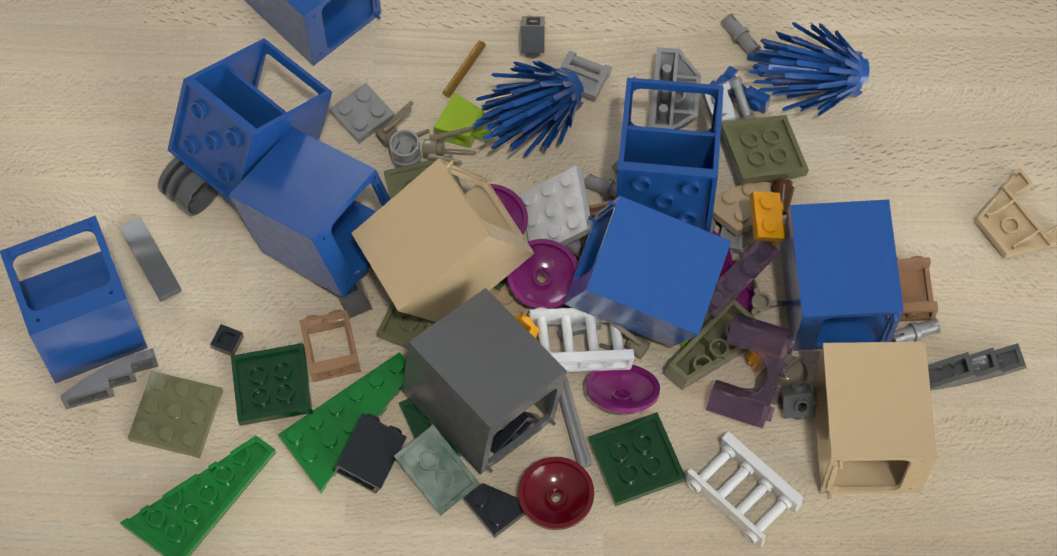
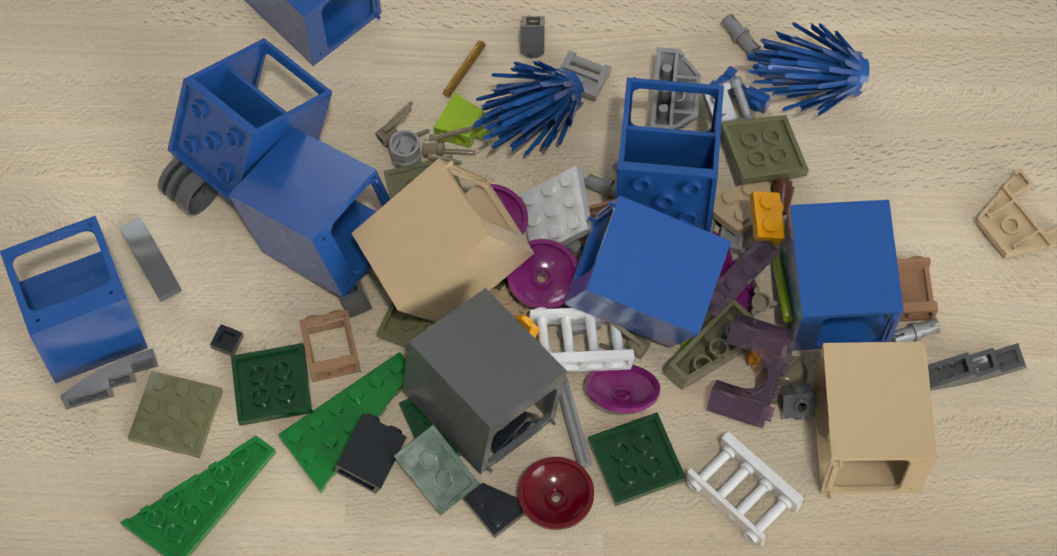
light grey plate [330,83,395,144] -> none
none -> lime bar [770,248,793,323]

